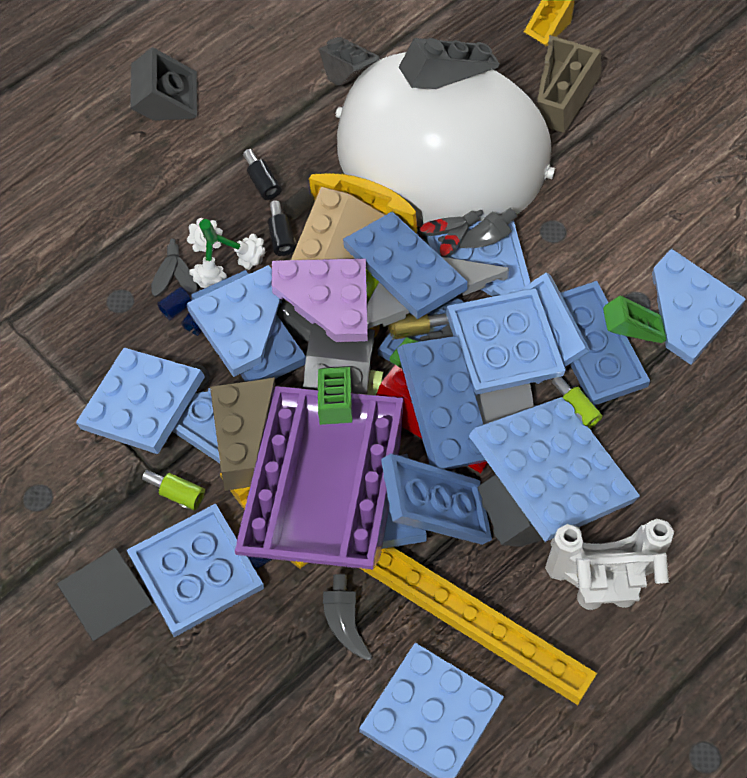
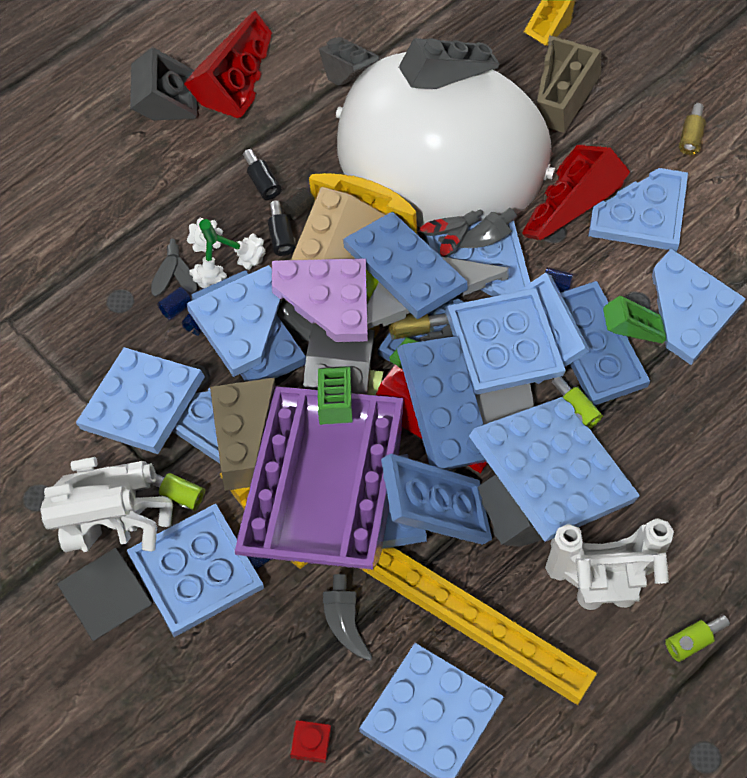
none -> white piece [41,457,173,552]
none -> red wedge [184,11,272,118]
none -> red plate [290,720,331,763]
none -> red wedge [522,145,630,240]
none -> clear blue hinge [545,268,573,293]
none -> light blue plate [588,168,688,251]
none -> lime piece [665,615,730,662]
none -> clear yellow piece [679,103,706,155]

